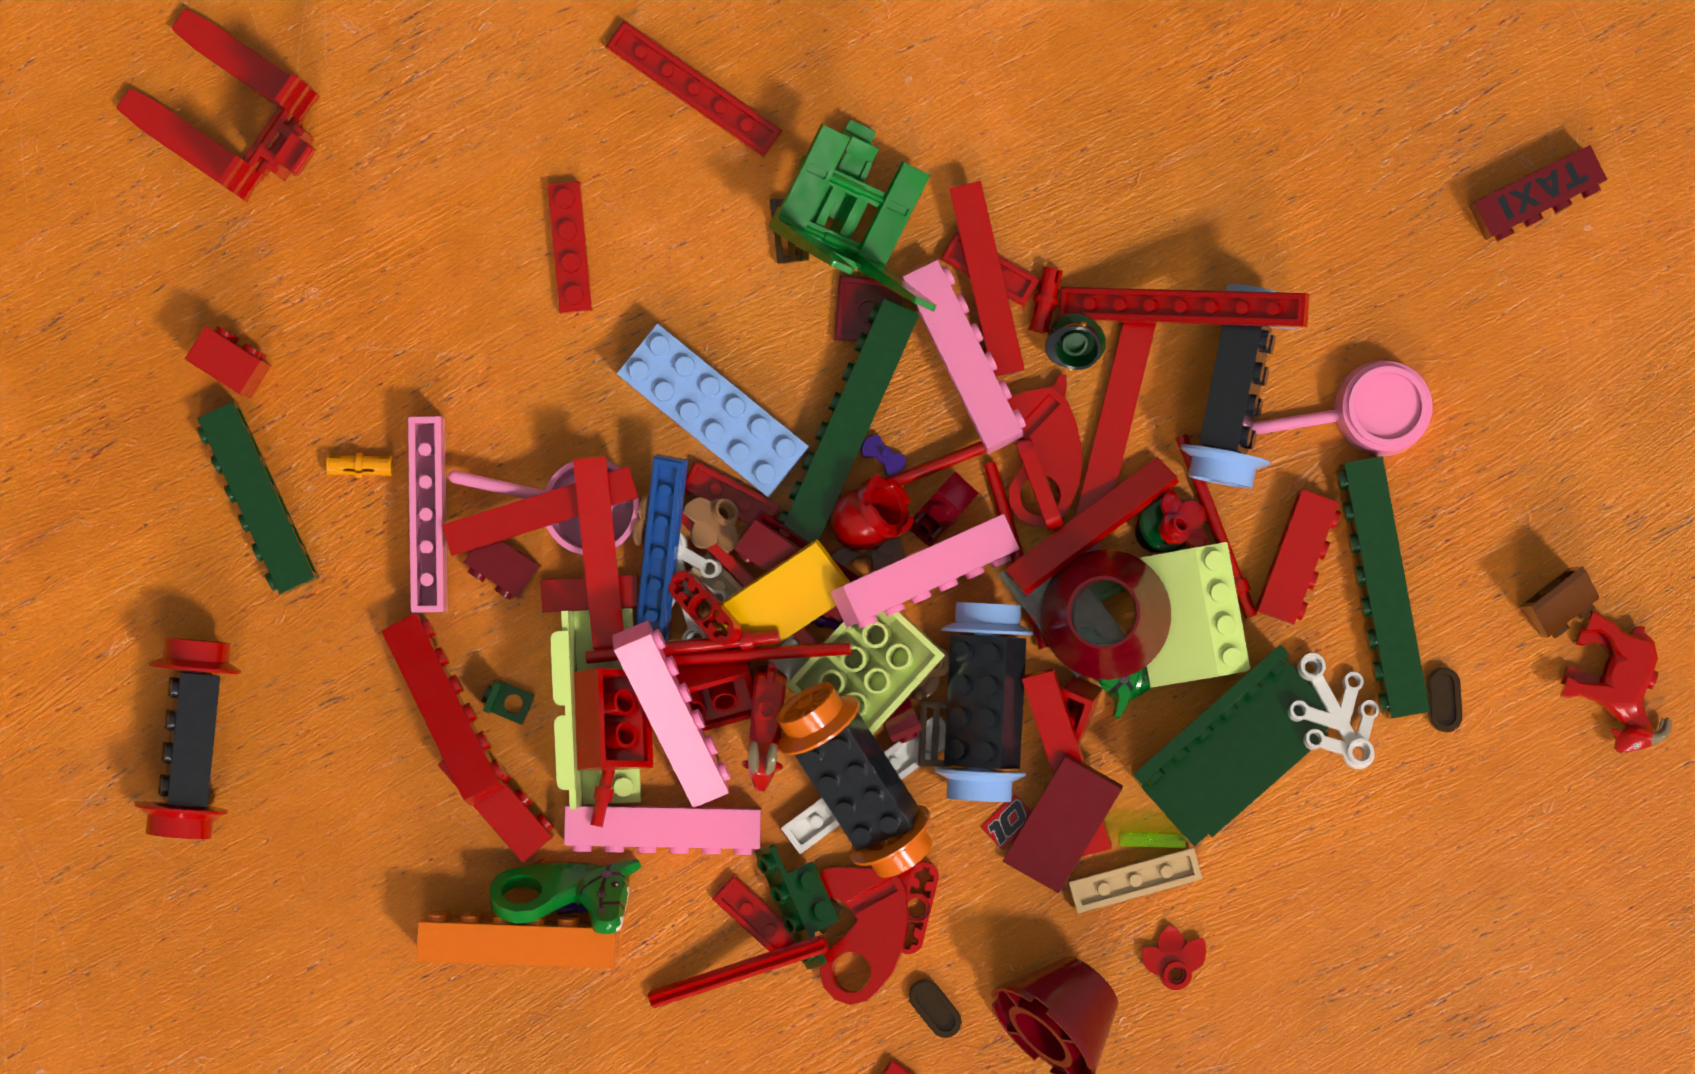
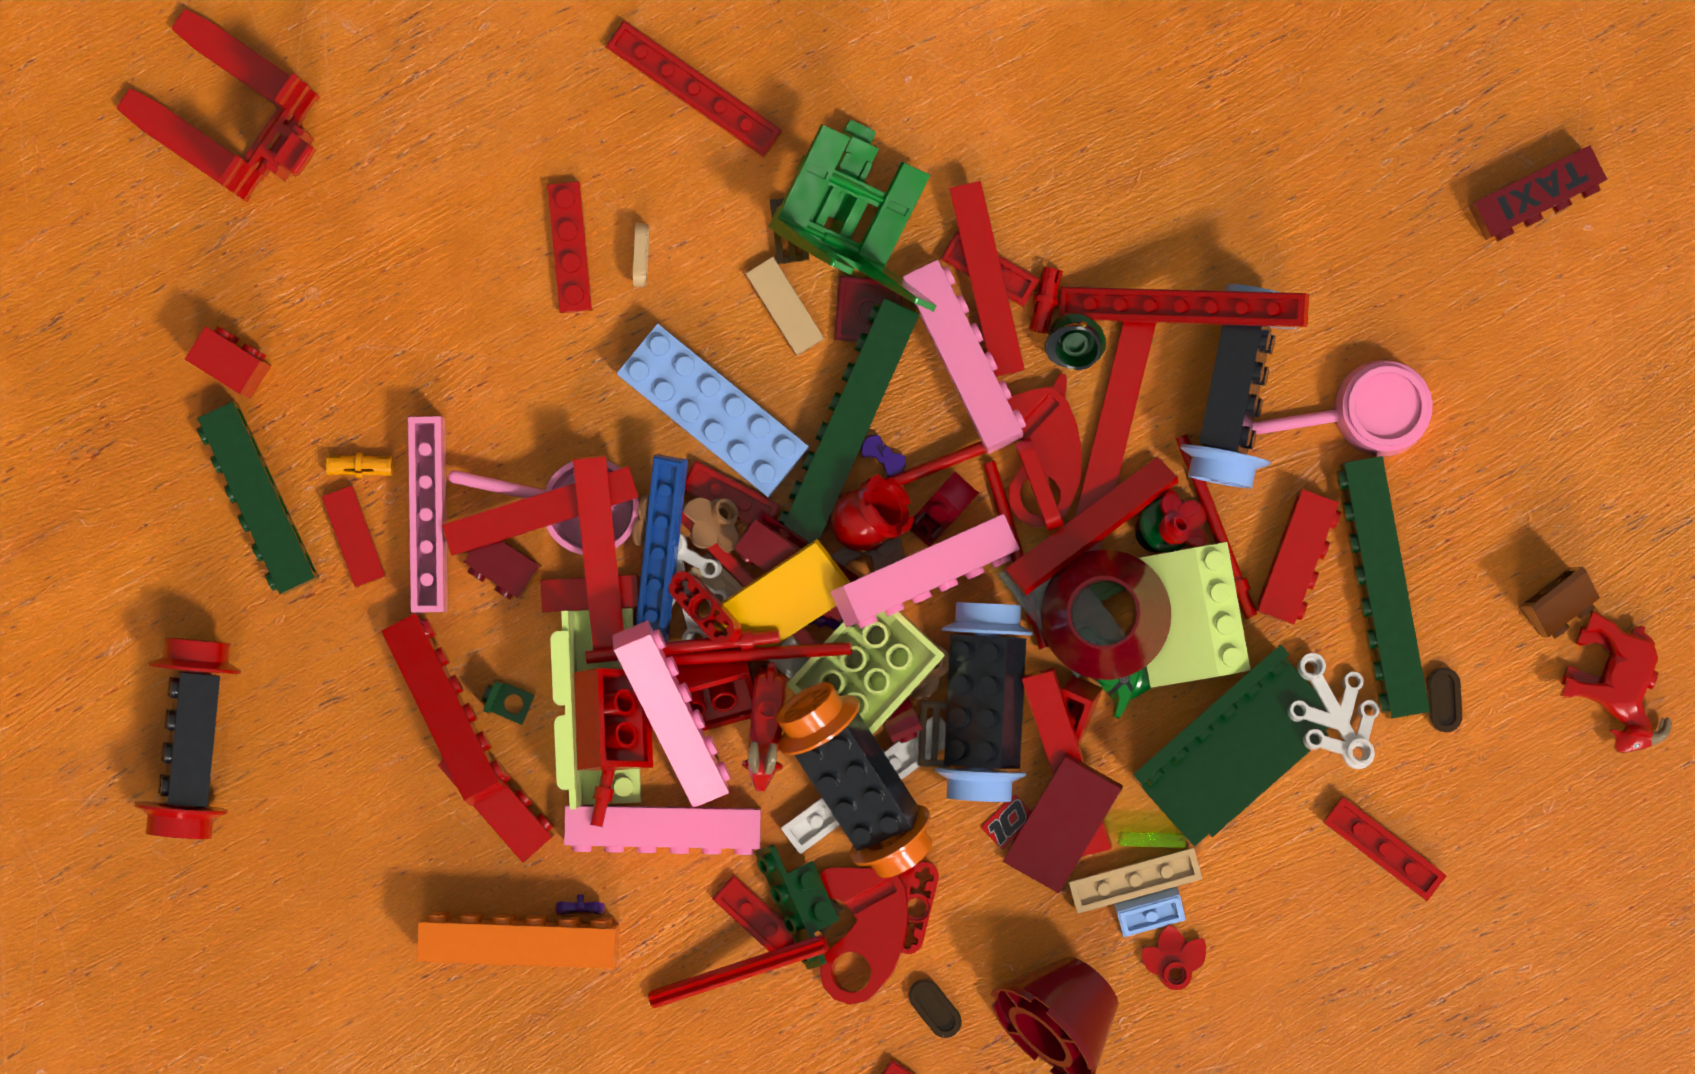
green animal [489,859,642,935] -> none
none -> red tile [322,485,386,588]
none -> tan tile [633,222,649,287]
none -> tan tile [746,257,824,356]
none -> light blue slope [1114,886,1186,937]
none -> red plate [1322,796,1447,901]

